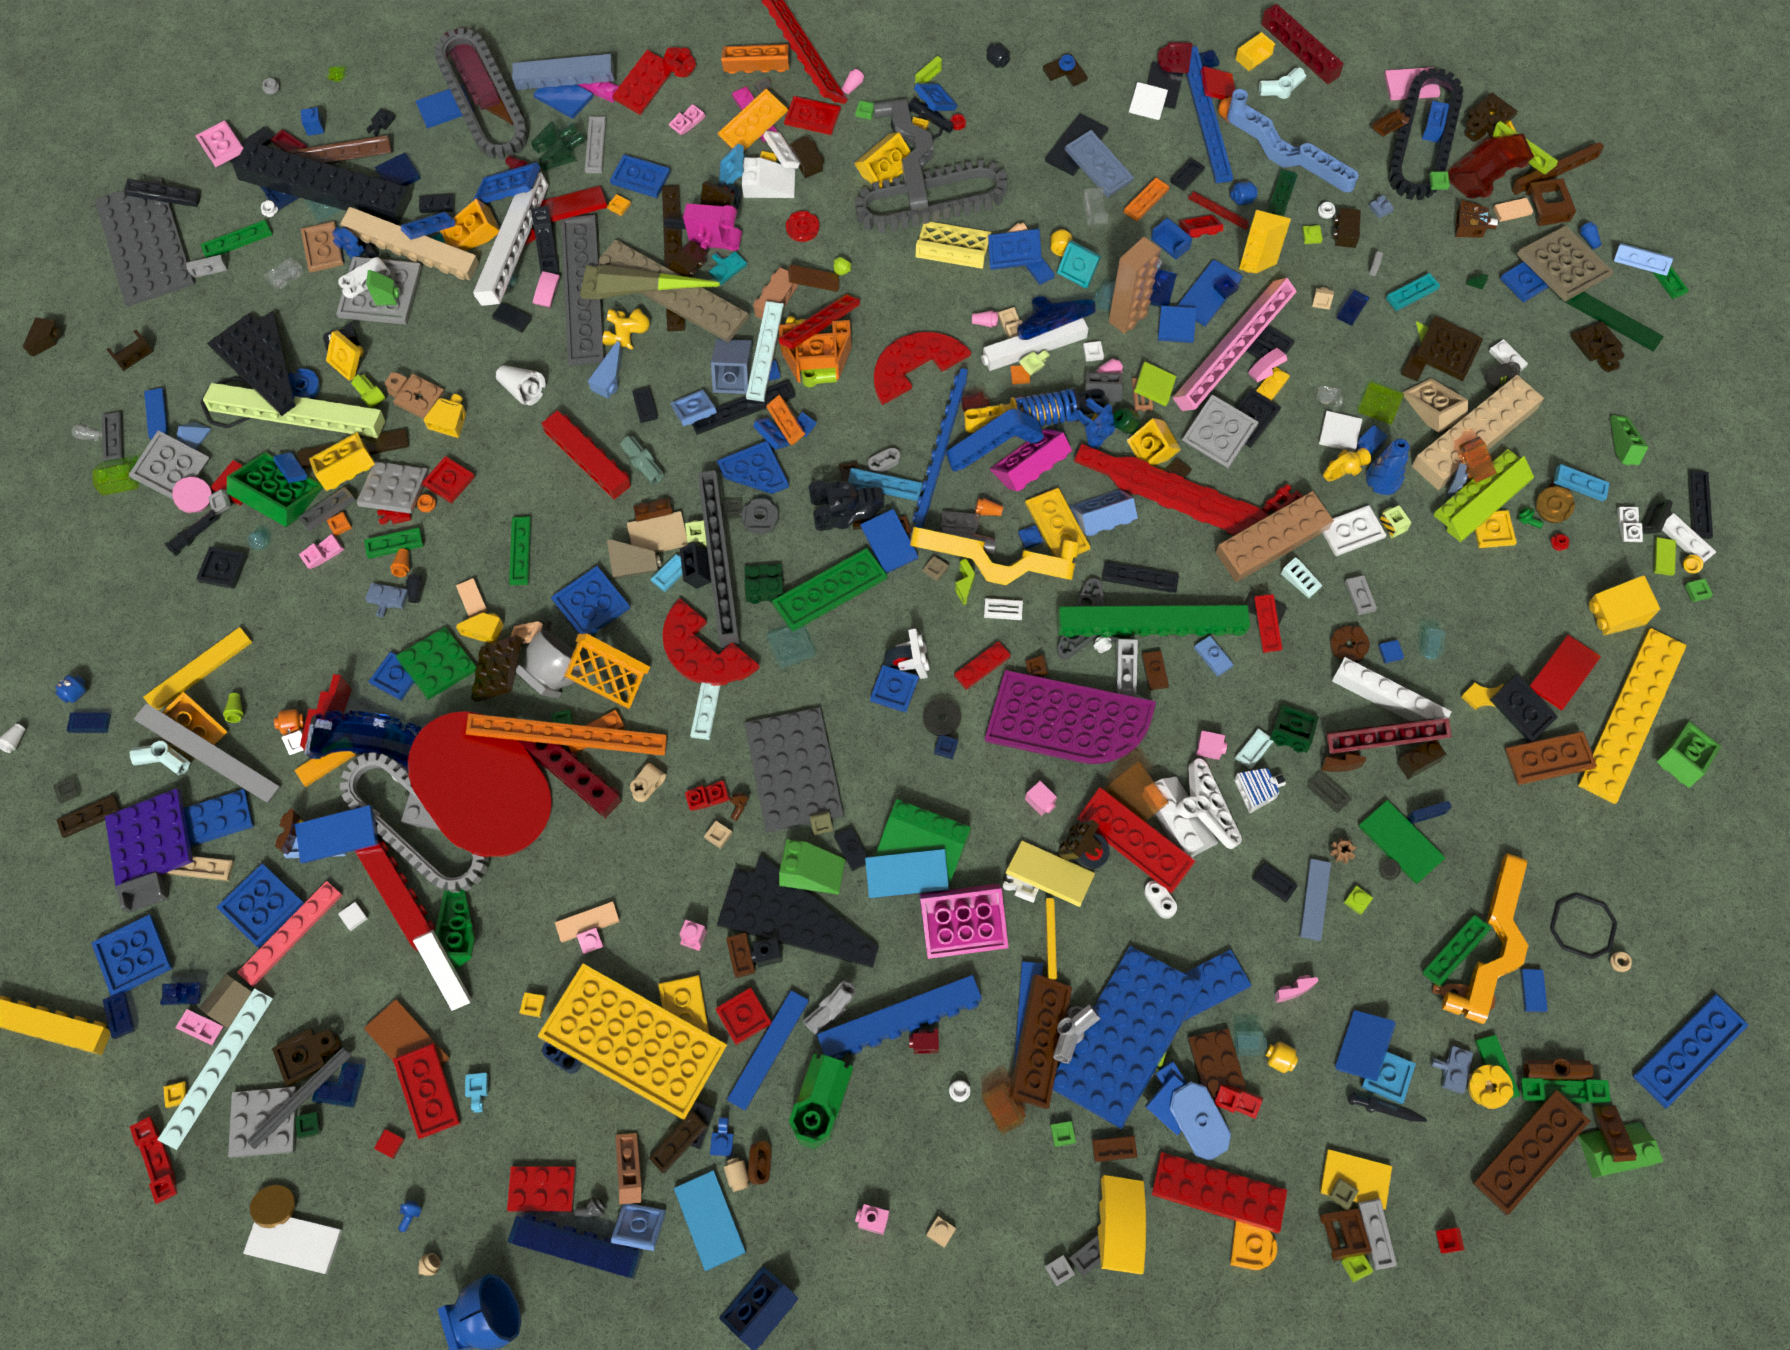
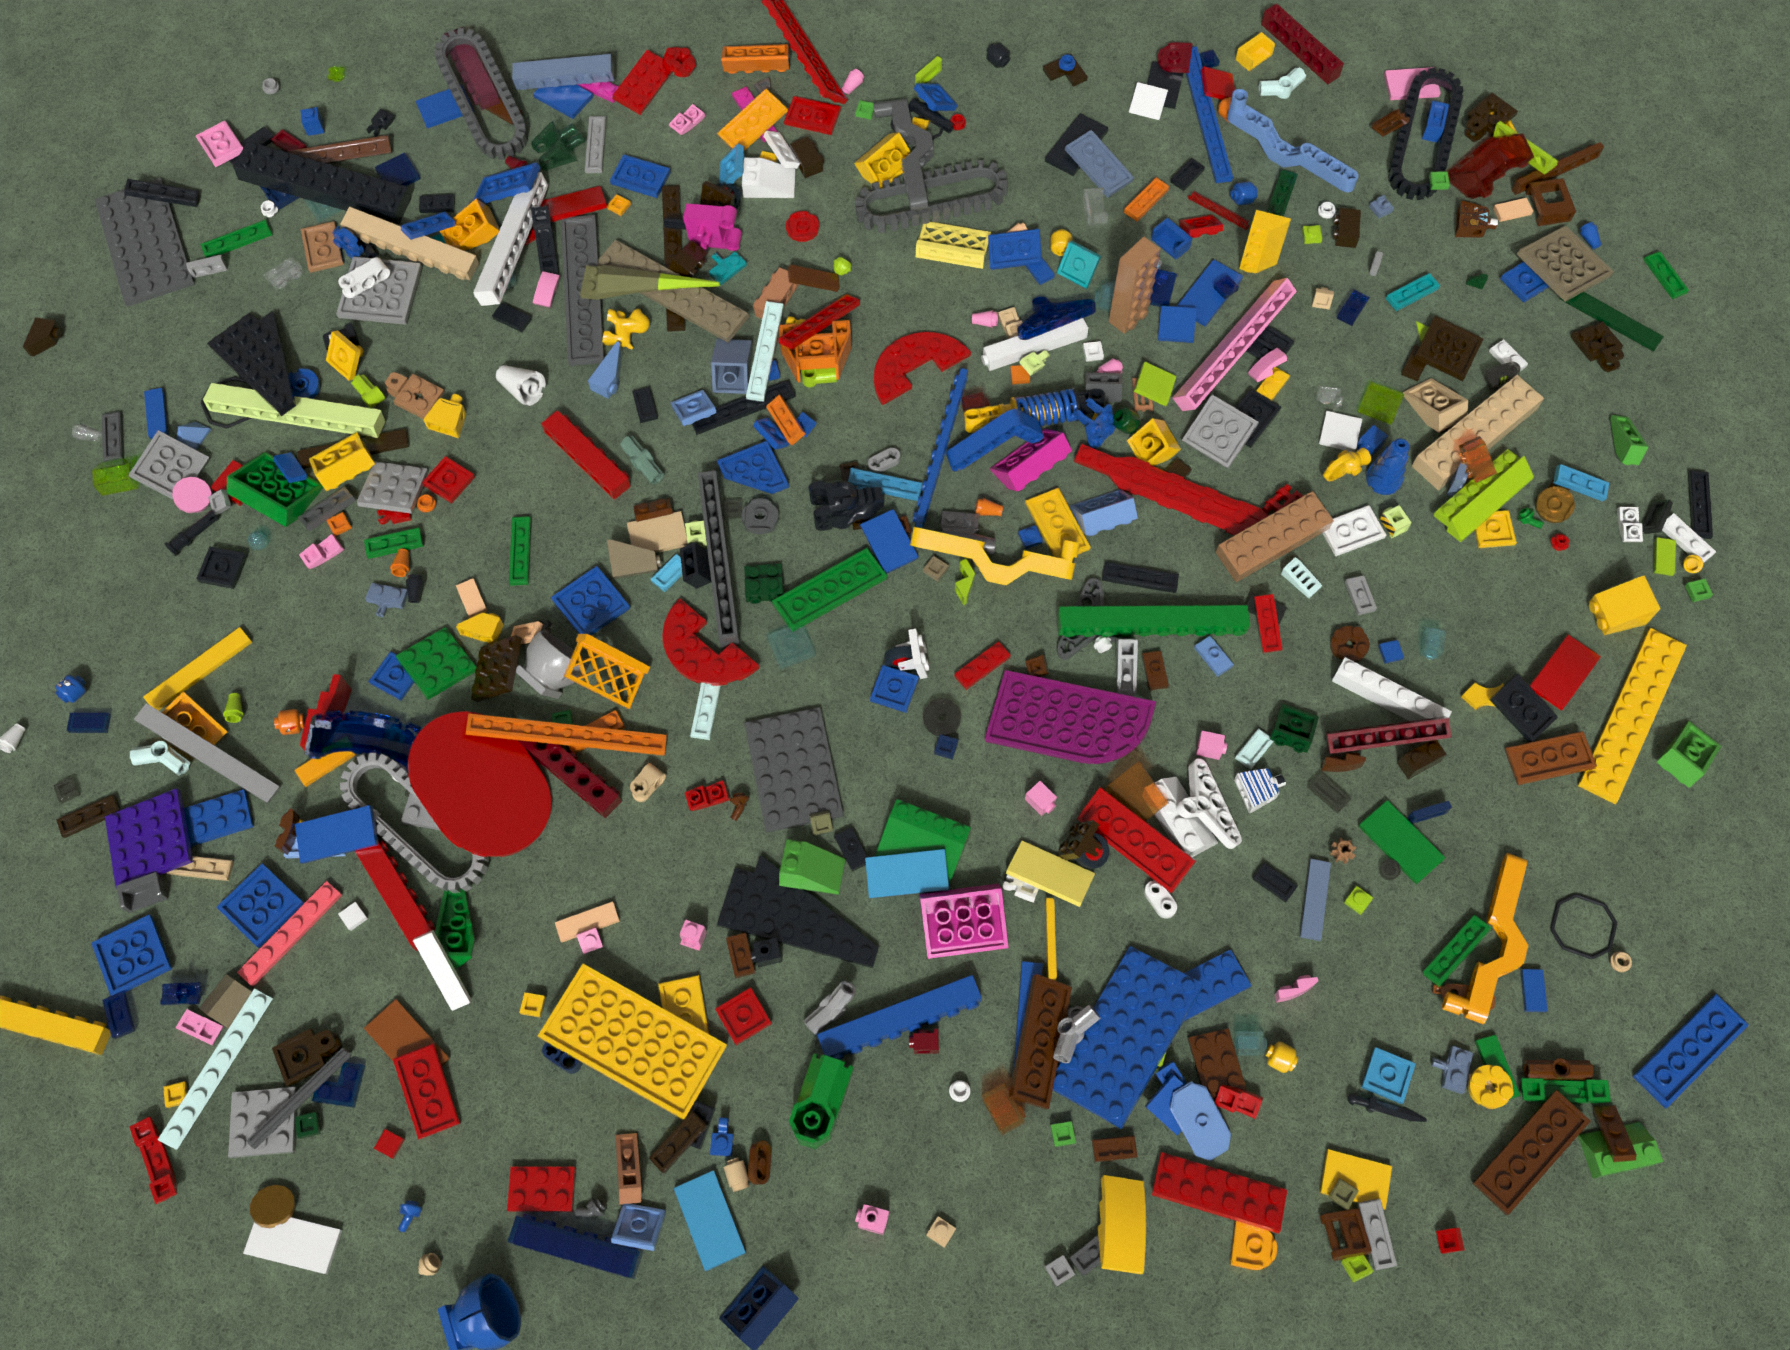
dark brown panel [106,330,154,371] -> none
white plate [282,729,303,755] -> none
bright green slope [366,270,400,306] -> none
medium azure plate [465,1073,488,1113] -> none
tan plate [704,821,733,849] -> none
blue tile [727,991,809,1111] -> none
white tile [984,598,1023,620] -> none
blue tile [1335,1010,1396,1082] -> none
light blue plate [1614,243,1674,276] -> none

